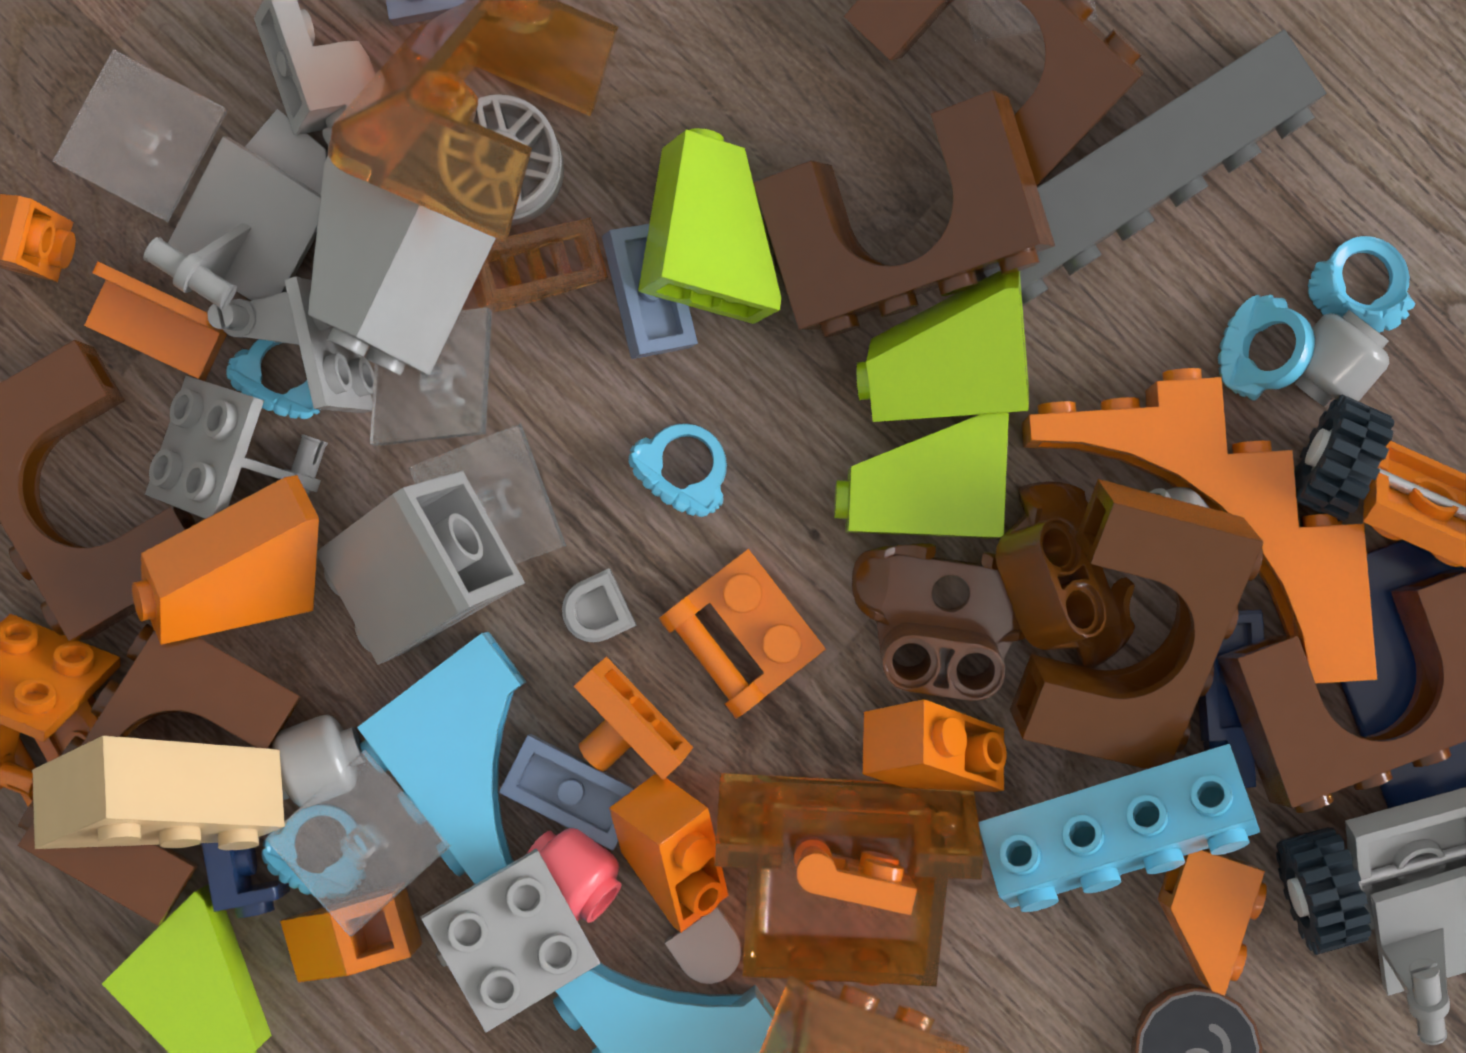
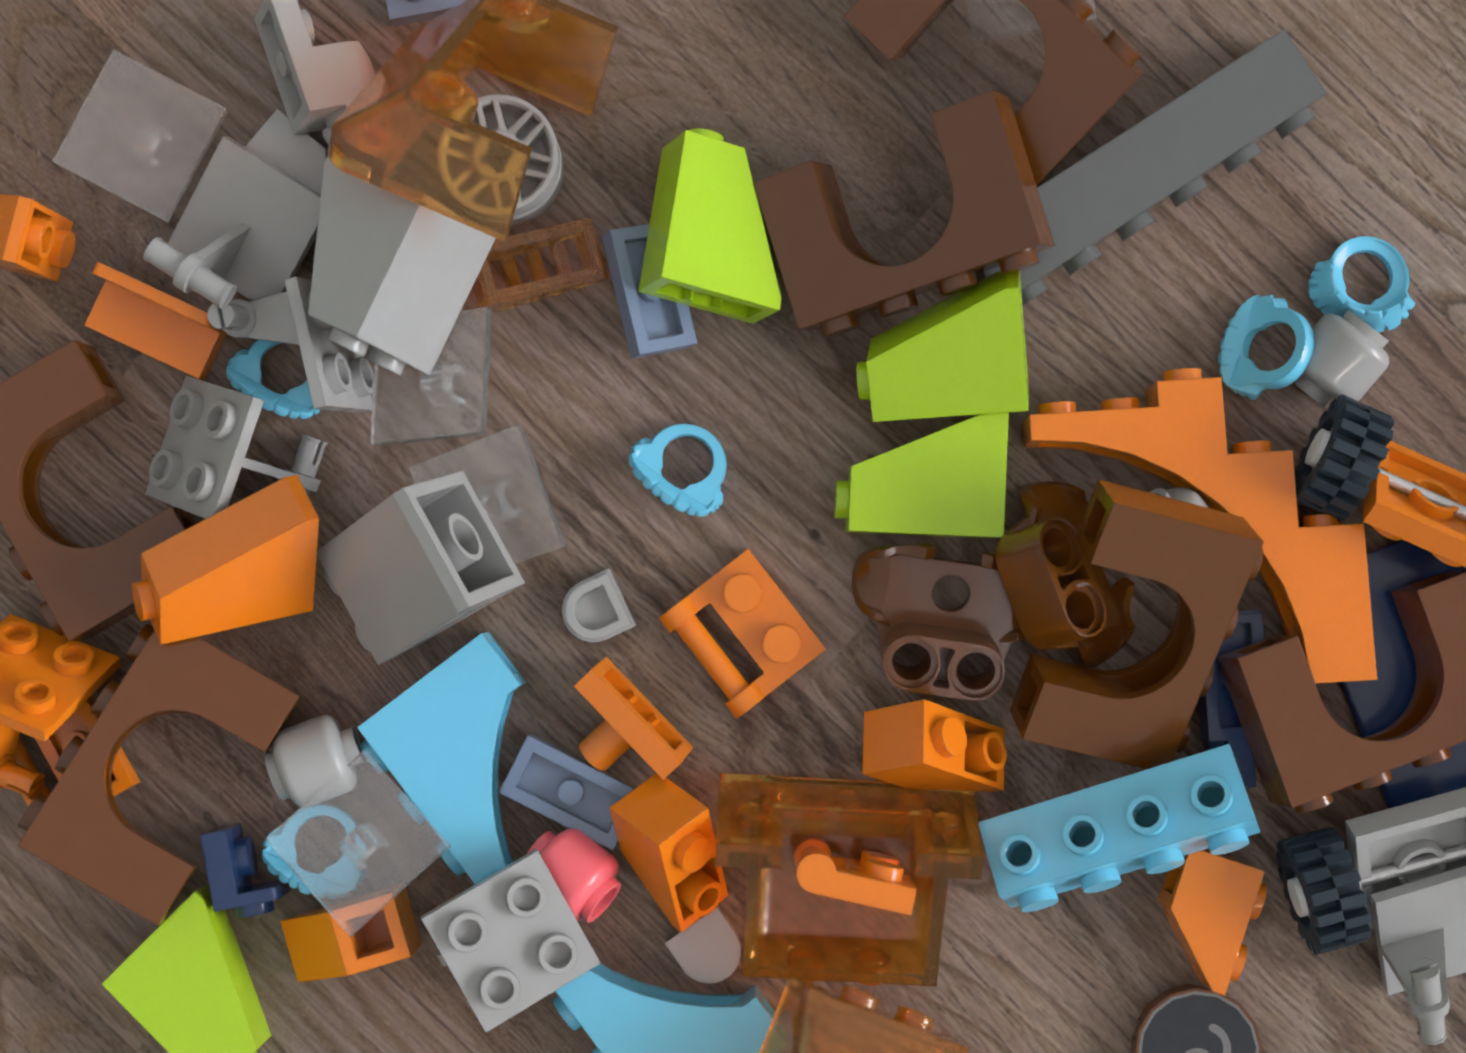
tan wedge [32,736,285,850] -> none

